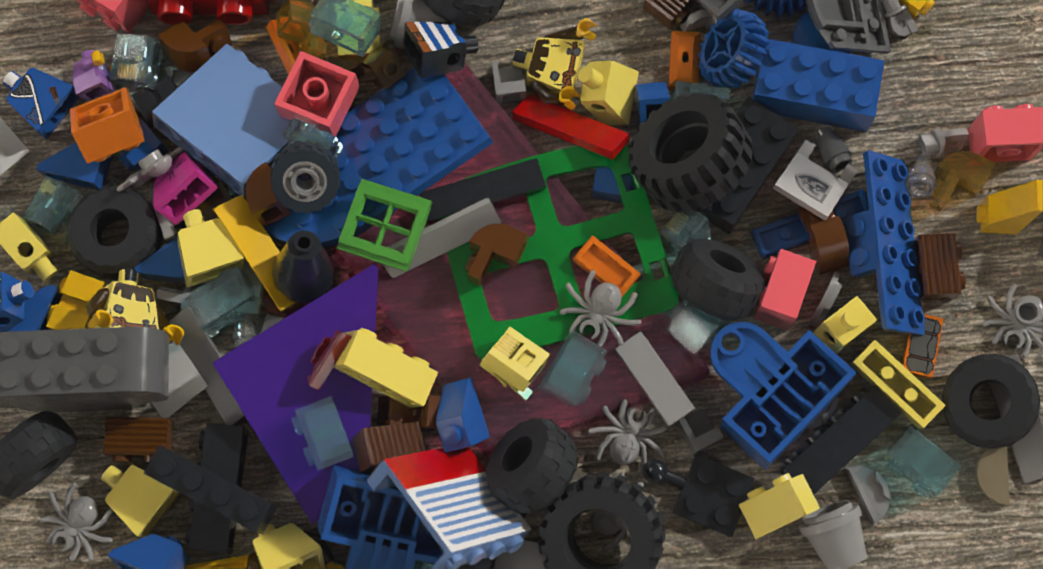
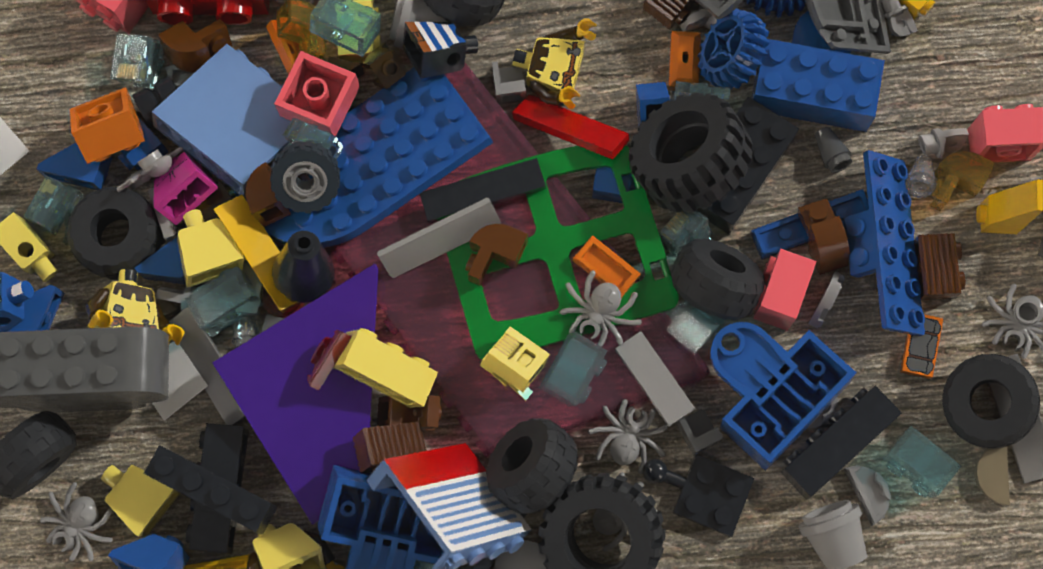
blue torso [3,68,80,140] -> none
yellow brick [46,270,107,330] -> none
medium lavender piece [72,50,119,102] -> none
reddish brown brick [103,417,174,463] -> none
clear light blue brick [292,396,354,470] -> none
bright green piece [337,179,432,272] -> none
blue slope [436,377,490,453] -> none
light yellow torso [578,61,639,126] -> none
light yellow brick [739,473,820,539] -> none
light grey flag [773,139,858,221] -> none
light yellow torso [813,296,877,354] -> none
light yellow brick [850,340,946,429] -> none

